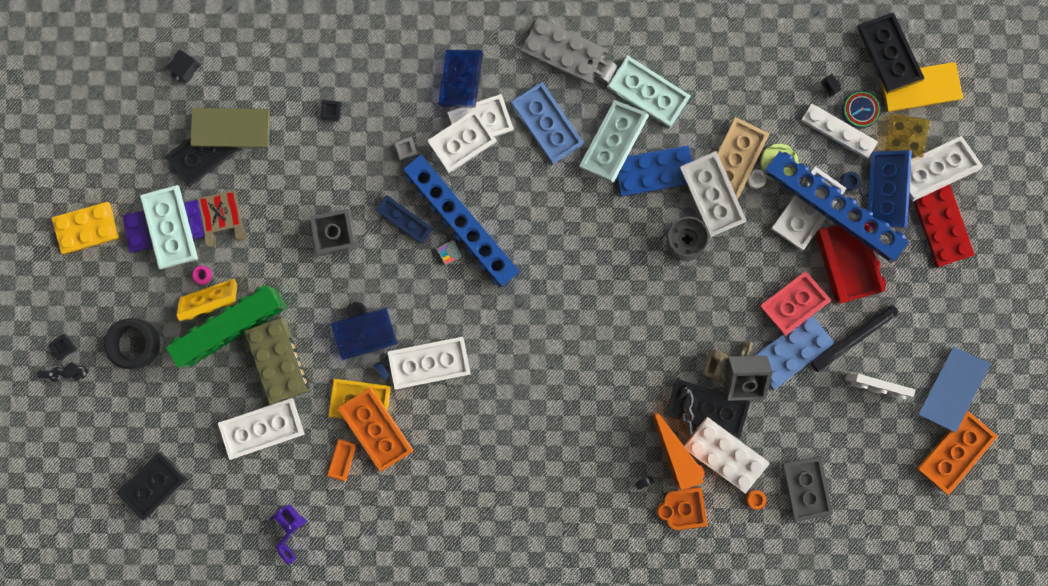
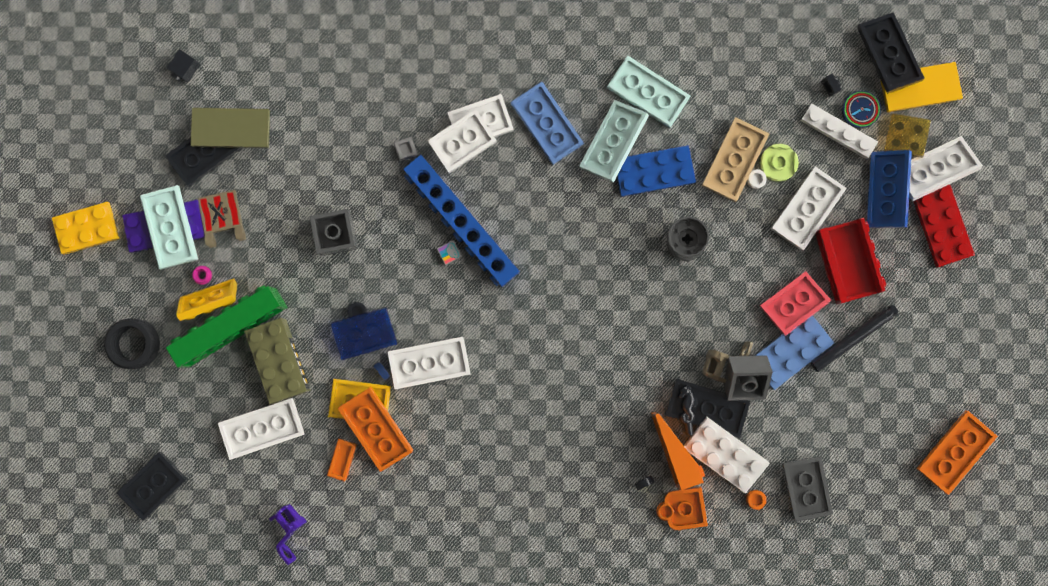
black animal [38,362,89,382] -> none
black tile [48,334,77,360] -> none
black tile [320,100,342,122] -> none
dark blue plate [376,195,433,244] -> none
clear blue plate [438,50,484,108] -> none
light grey hinge [521,18,617,85] -> none
white plate [680,151,747,237] -> none
blue brick [764,151,909,263] -> none
dark blue tile [840,172,861,191] -> none
white plate [845,373,916,400] -> none
medium blue tile [919,347,991,433] -> none

